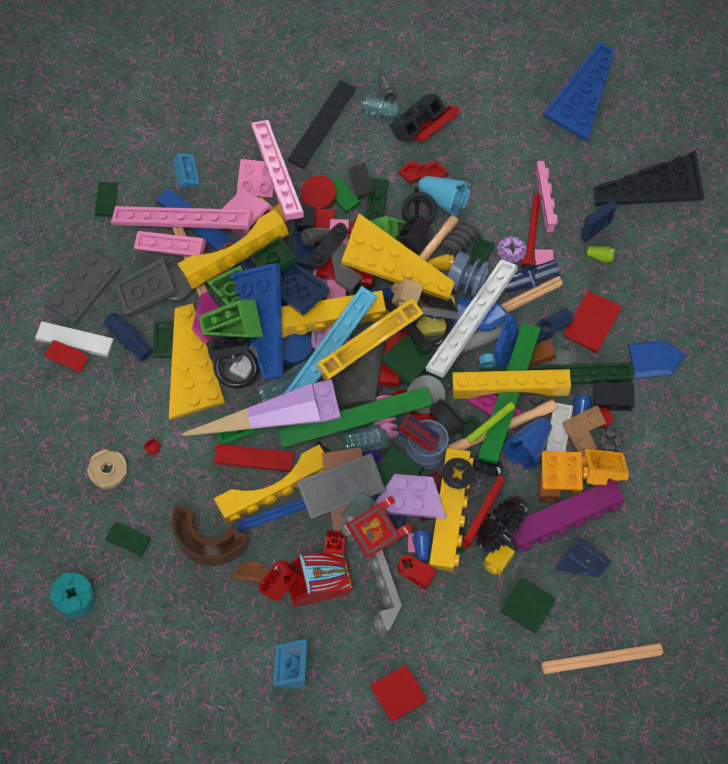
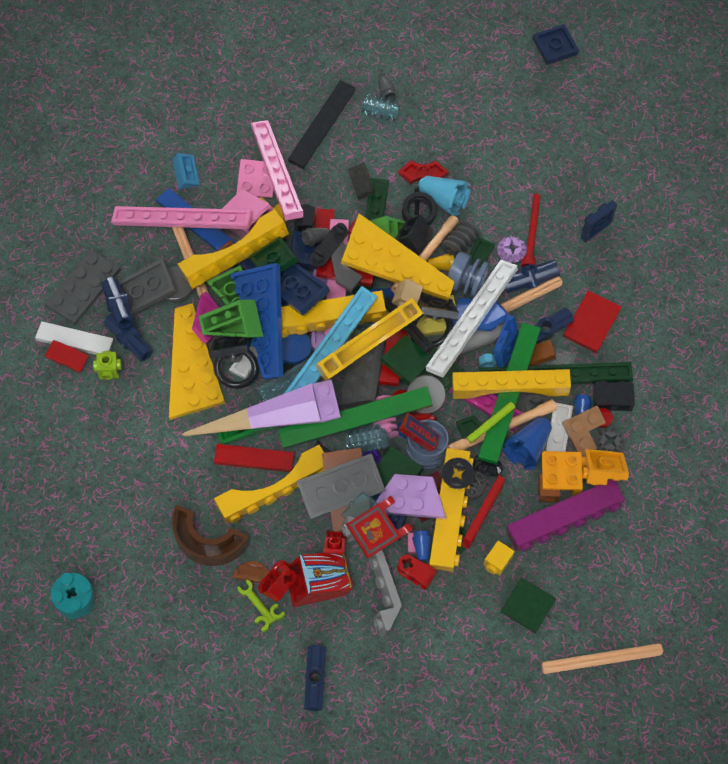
tan plate [87,450,128,489] -> none
dark green tile [95,182,118,217] -> none
dark green tile [105,522,151,557] -> none
bright pink plate [134,231,206,257] -> none
red hinge [143,438,161,455] -> none
dark green tile [153,321,173,358] -> none
blue axle [236,498,306,531] -> none
dark azure slope [273,639,308,688] -> none
red tile [301,175,337,211] -> none
green tile [332,177,360,214] -> none
red tile [370,665,427,723] -> none
black arch [389,94,446,141] -> none
red plate [412,105,460,142] -> none
black tyre [429,399,465,435] -> none
black gear [476,495,529,554] -> none
bright pink tile [534,249,554,265] -> none
bright pink plate [535,161,558,232] -> none
blue wing [543,42,614,142] -> none
dark blue wing [555,537,611,578] -> none
lime cone [587,245,615,264] -> none
black wing [593,150,704,206] -> none
blue tile [628,340,687,379] -> none
none -> lime brick [93,351,122,380]
none -> dark blue piece [102,277,133,329]
none -> lime bar [237,580,285,632]
none -> dark blue piece [304,645,326,711]
none -> dark blue plate [532,24,579,65]

